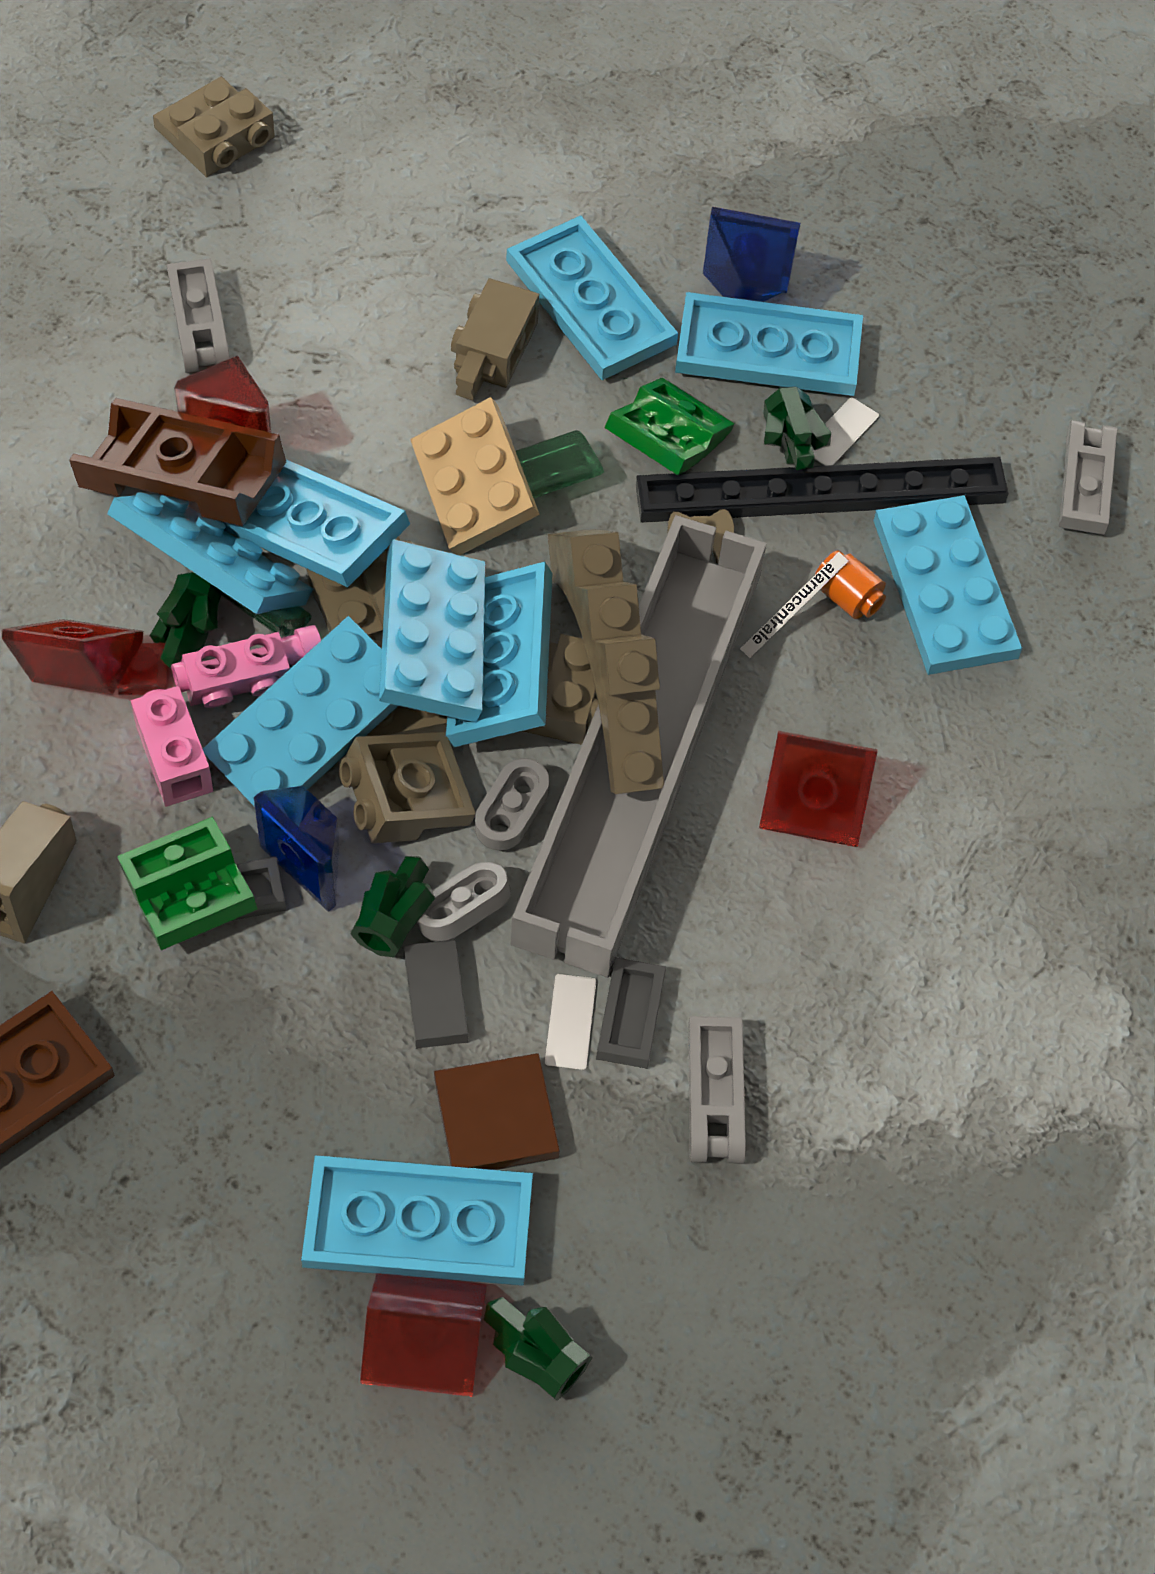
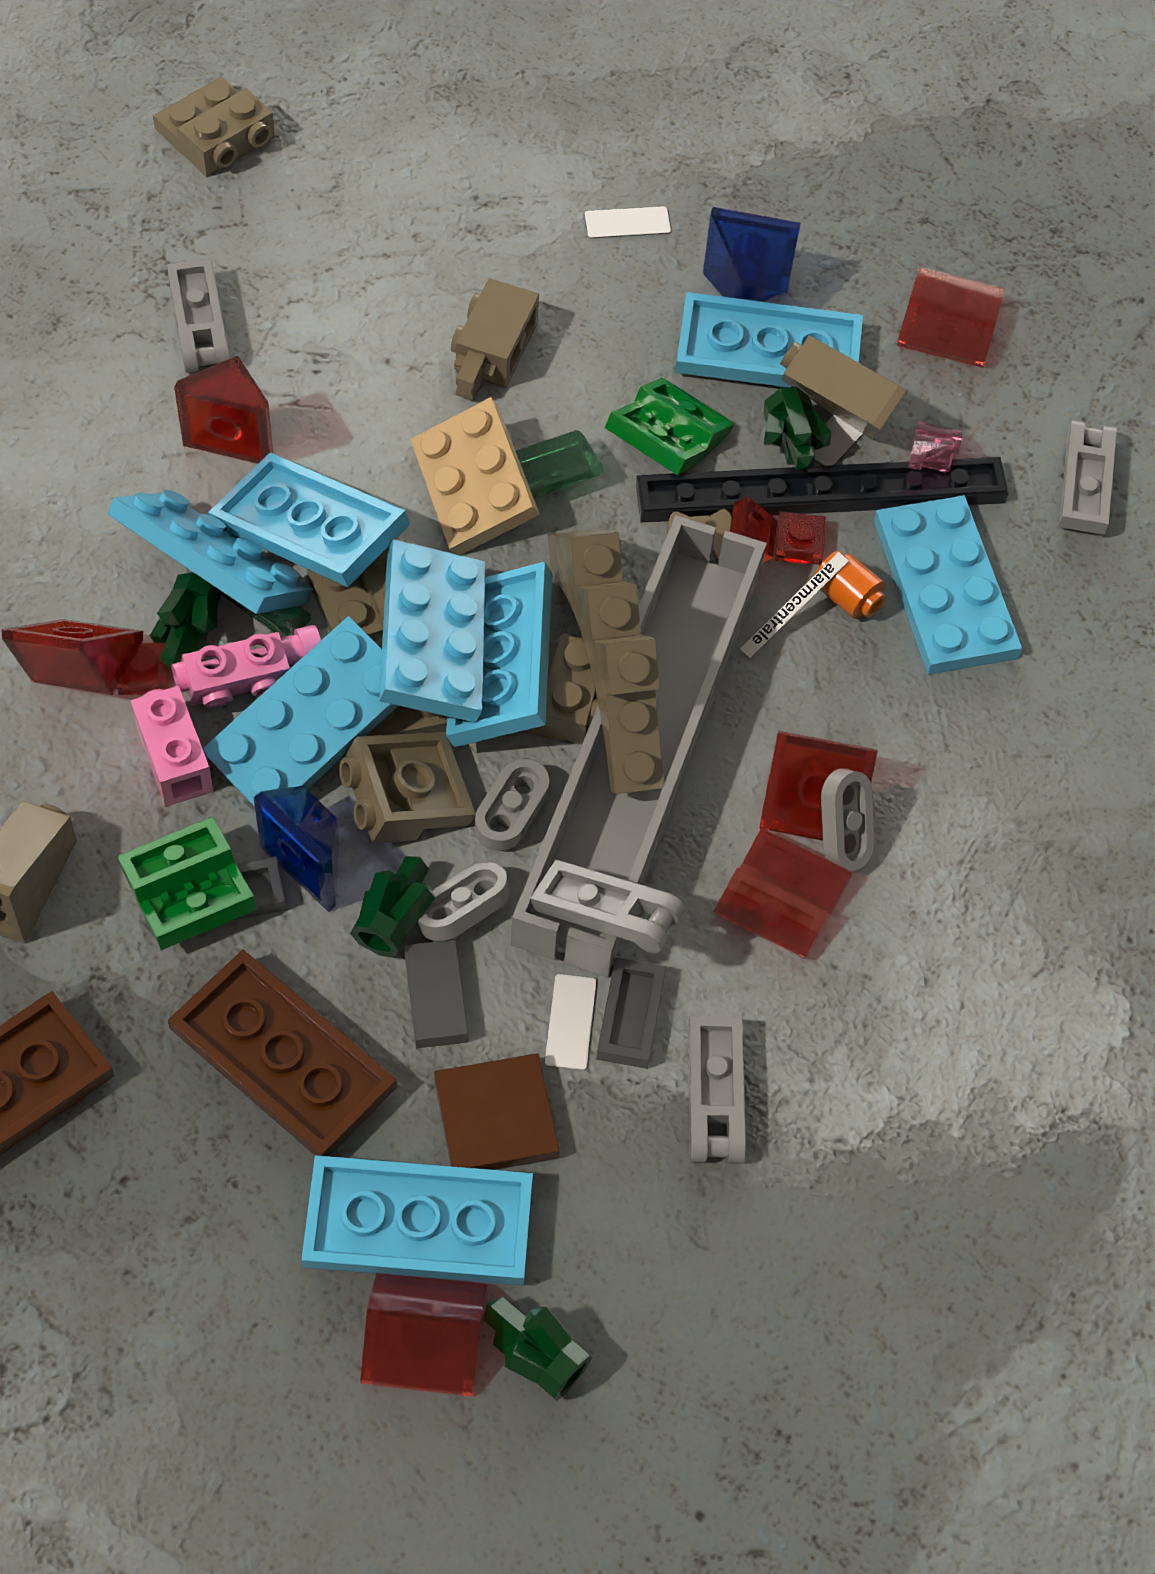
reddish brown piece [69,398,286,526] -> none
medium azure plate [506,215,678,380] -> none
none -> reddish brown plate [168,949,397,1156]
none -> light grey plate [530,860,685,953]
none -> white sticker [585,206,671,238]
none -> clear red slope [714,828,852,959]
none -> clear red plate [730,496,778,562]
none -> clear red plate [775,512,826,565]
none -> dark tan slope [780,335,906,439]
none -> light grey plate [821,769,874,871]
none -> clear red slope [897,267,1005,368]
none -> clear pink slope [908,421,962,472]

